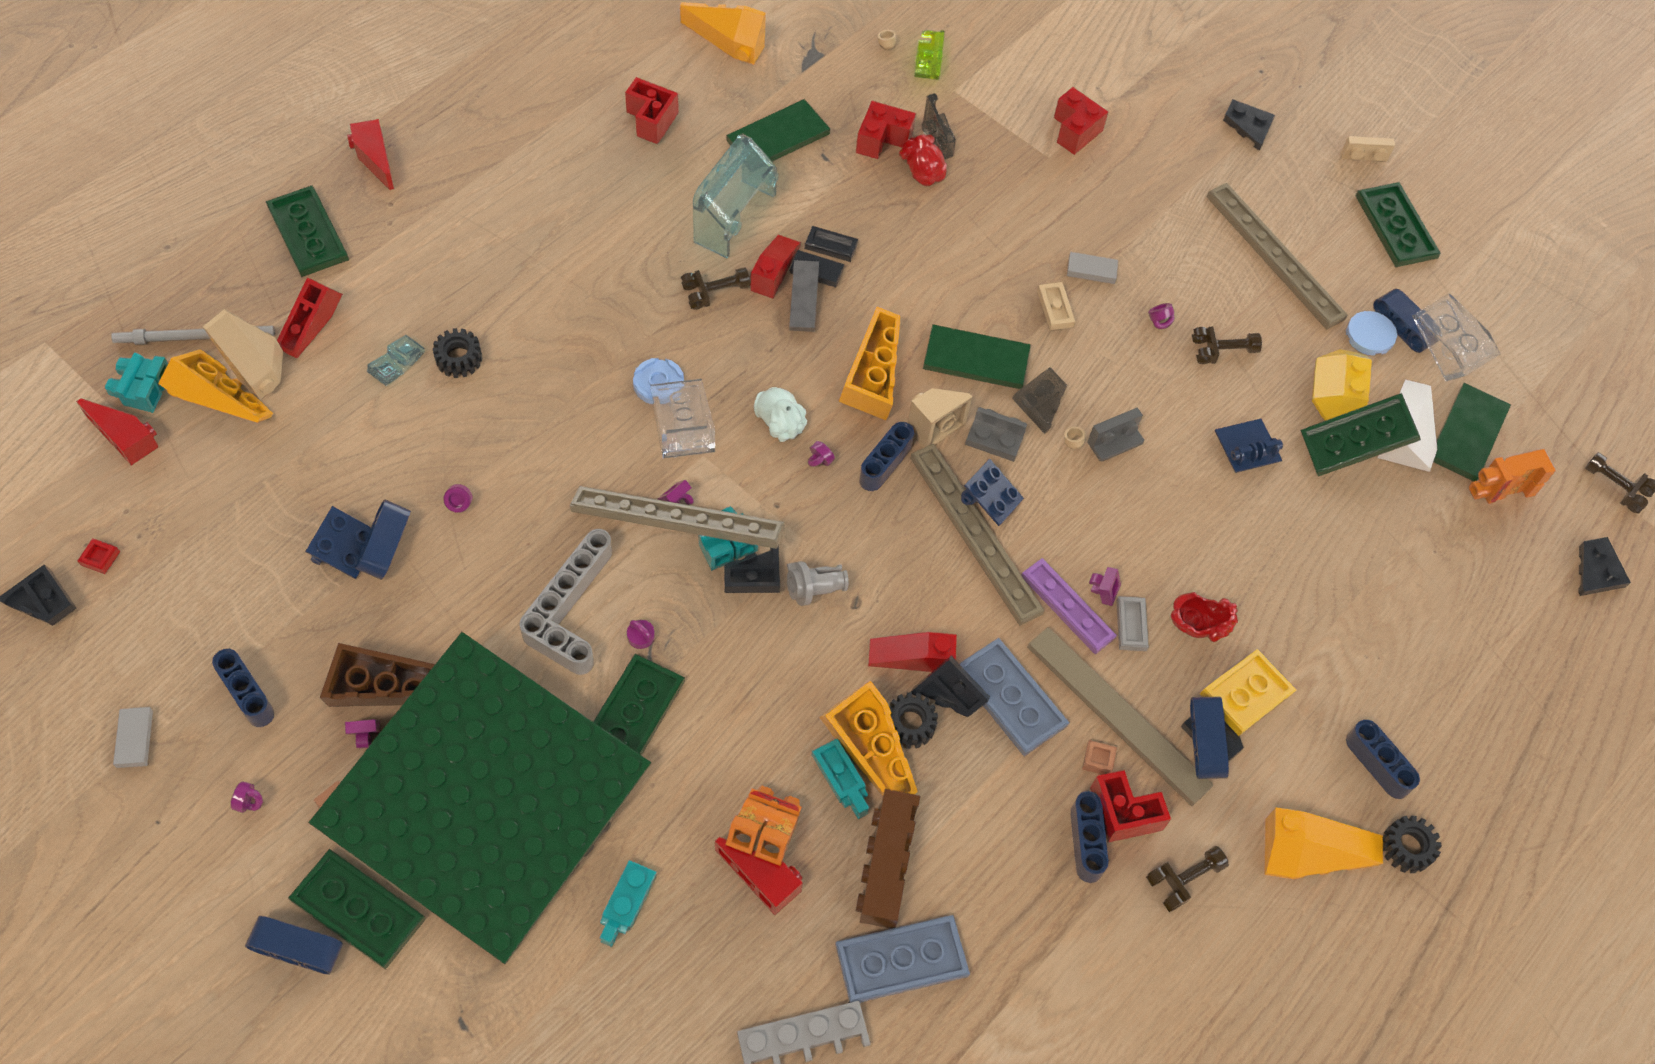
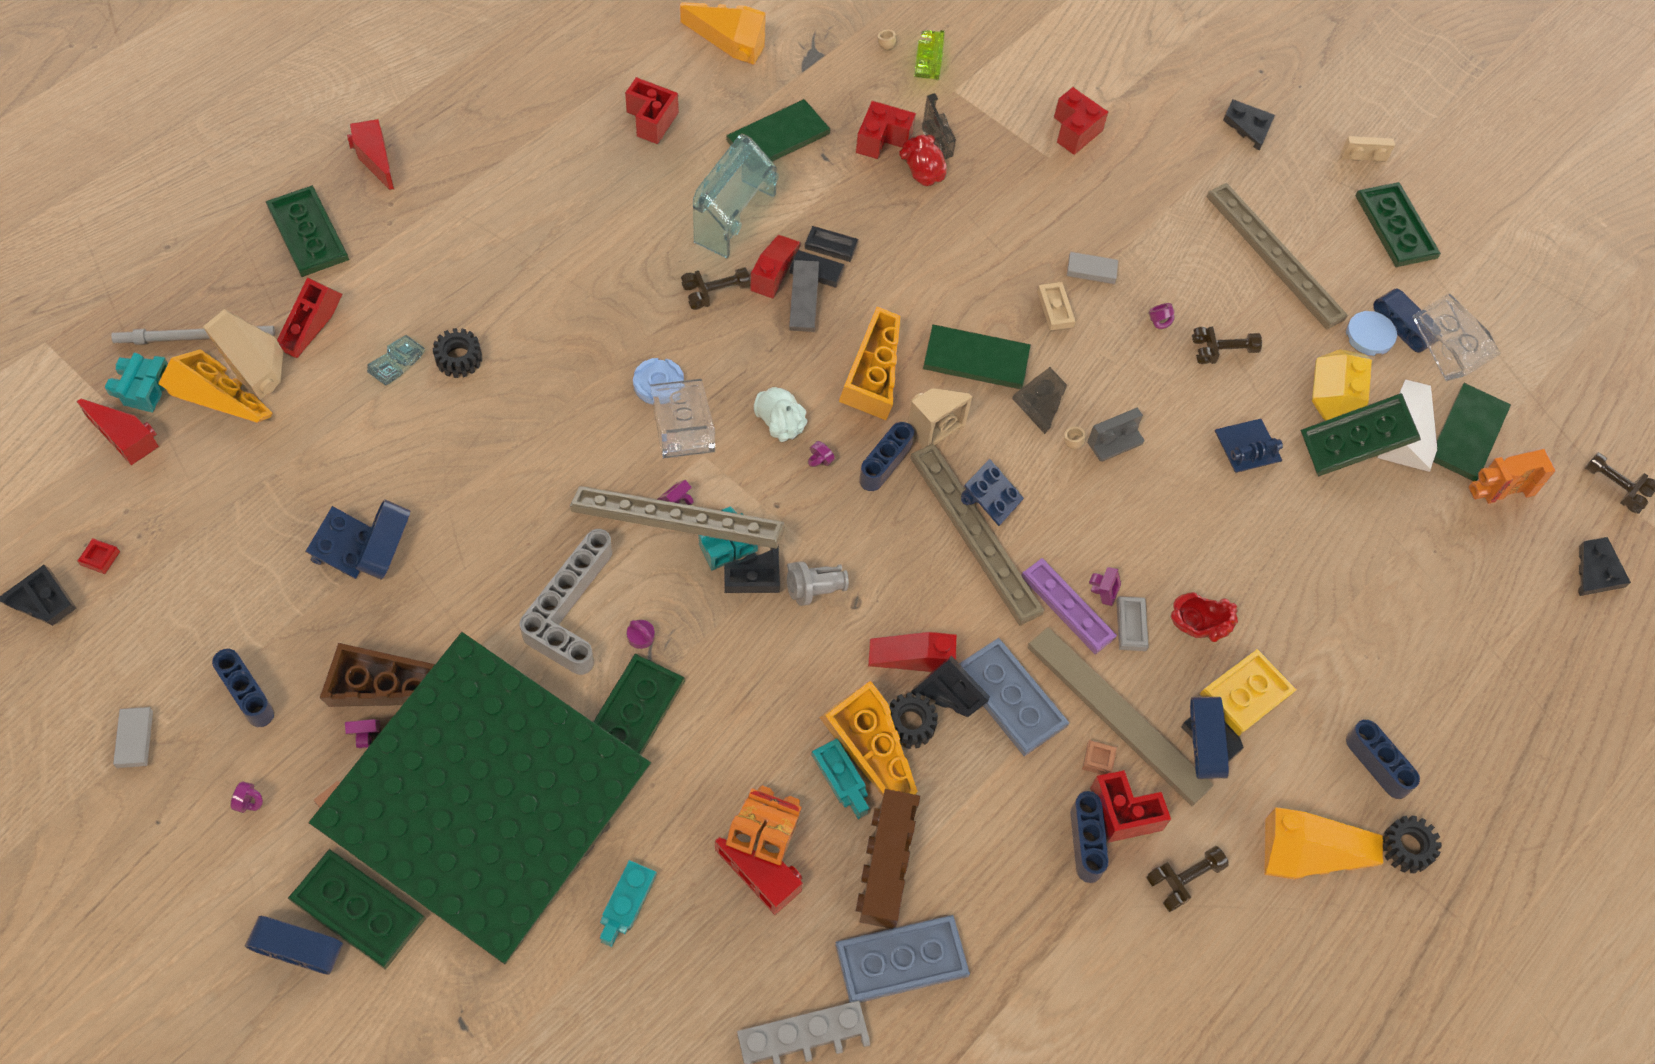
magenta tile [443,484,473,513] -> none
dark grey bracket [965,407,1027,462] -> none

